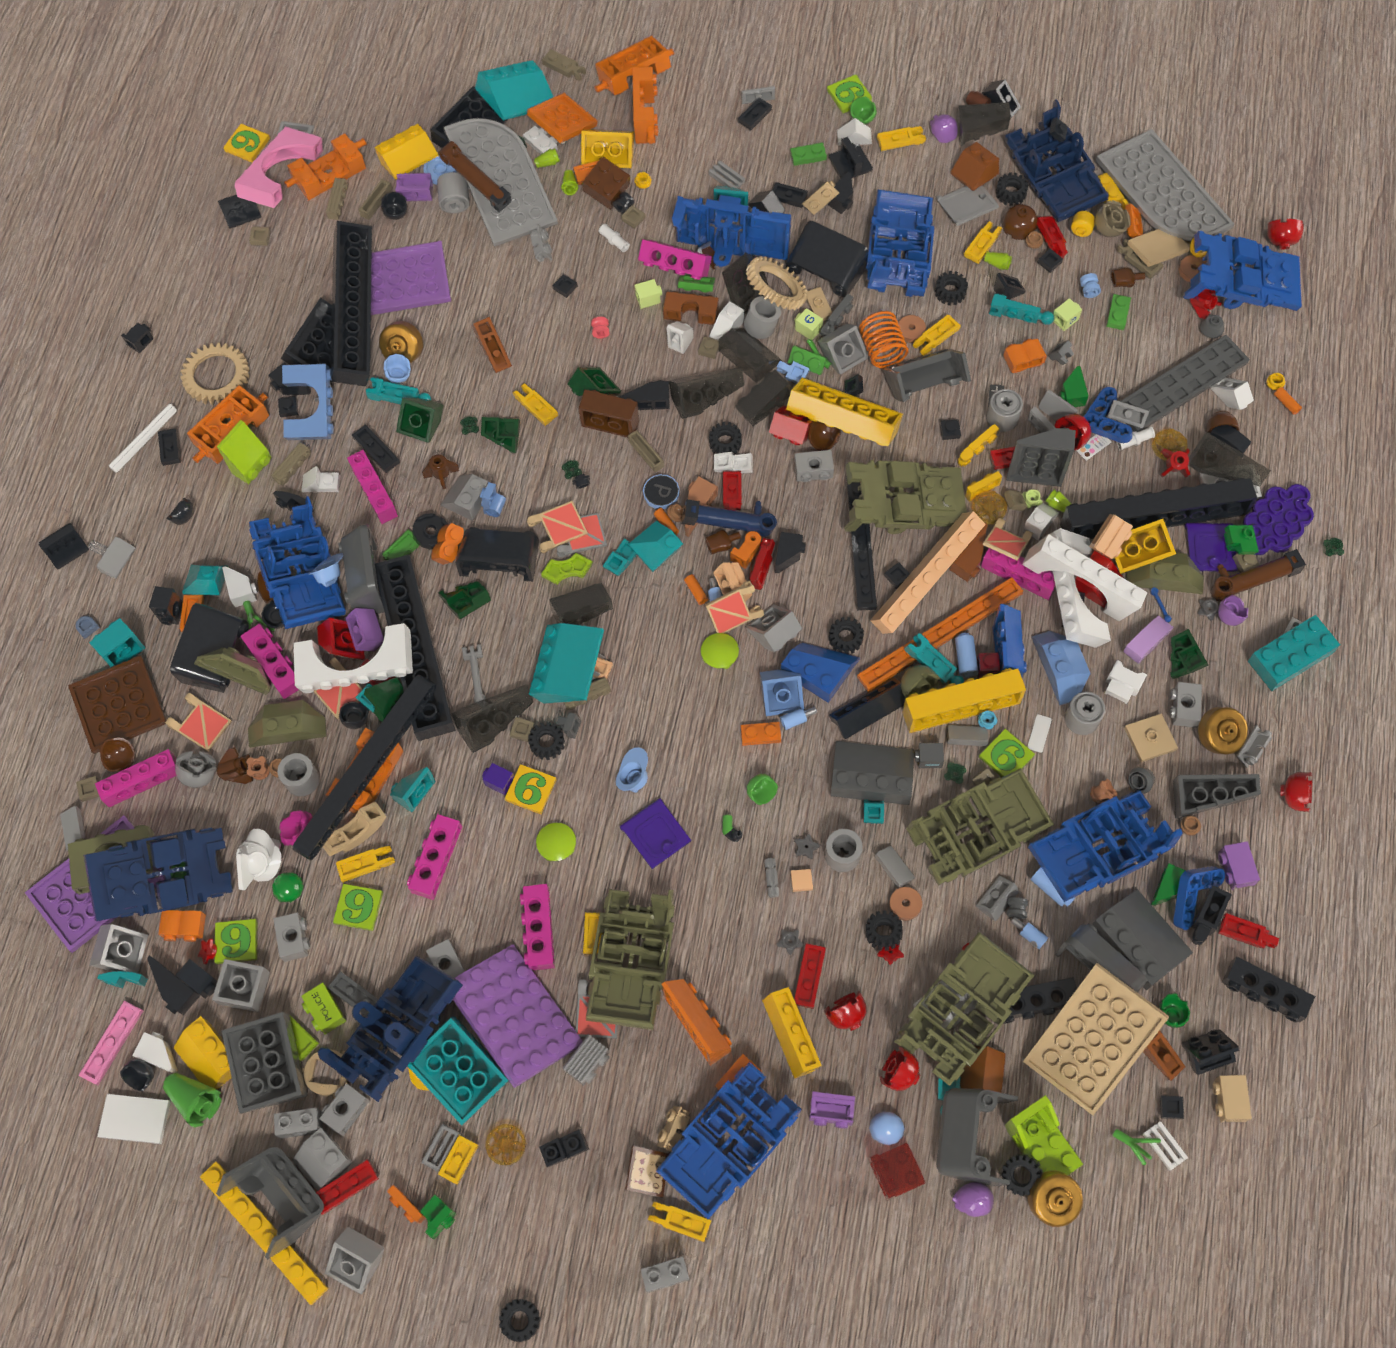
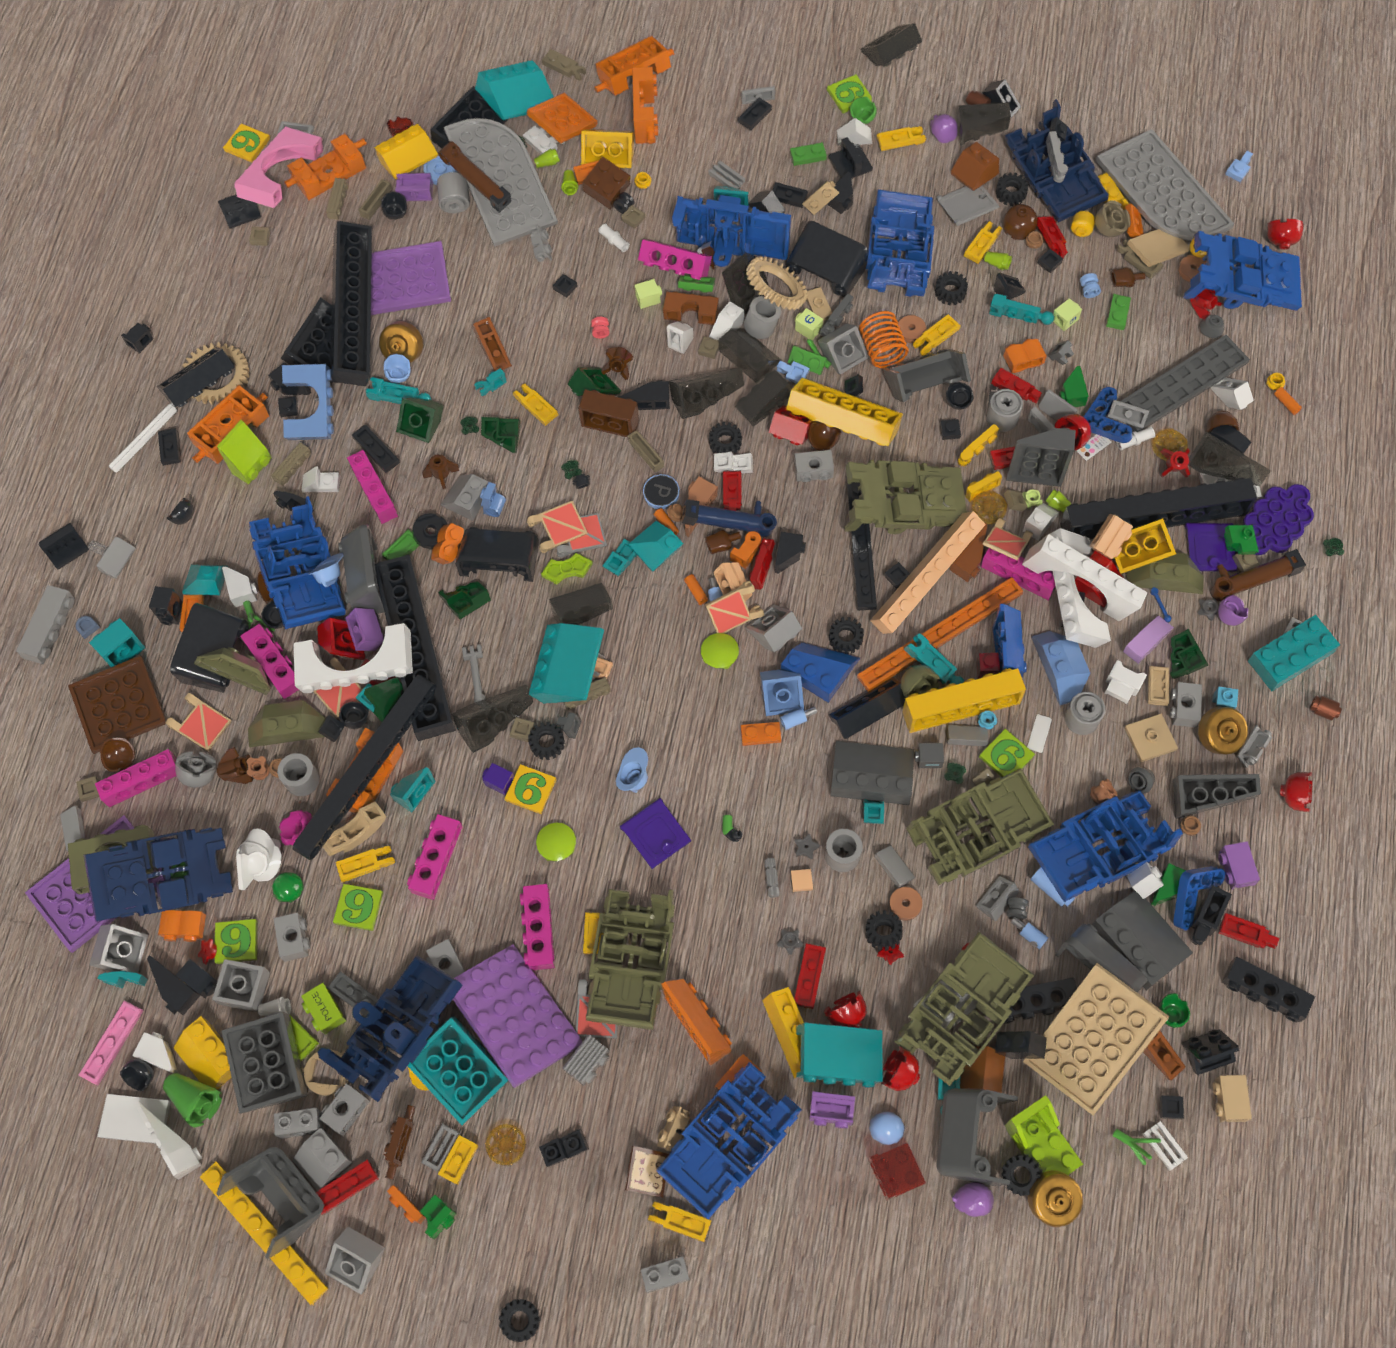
bright green hair [746,773,778,805] -> none
light blue brick [955,633,979,678] -> none
none -> light grey brick [16,585,75,664]
none -> white wedge [134,1102,202,1180]
none -> black slope [156,347,235,408]
none -> white cone [258,997,291,1017]
none -> black plate [318,715,344,742]
none -> reddish brown plate [384,1105,416,1180]
none -> clear red hair [386,116,414,137]
none -> teal plate [474,368,506,396]
none -> reddish brown brick [601,347,634,380]
none -> teal panel [796,1023,883,1087]
none -> clear smoke slope [860,23,923,67]
none -> black hair [946,382,974,410]
none -> red hinge [991,368,1042,403]
none -> black brick [995,1031,1047,1059]
none -> light grey plate [1046,131,1068,183]
none -> white brick [1127,862,1163,899]
none -> tan plate [1148,666,1169,706]
none -> medium azure bracket [1212,686,1238,709]
none -> light blue plate [1225,151,1253,182]
none -> copper brick [1309,696,1342,721]

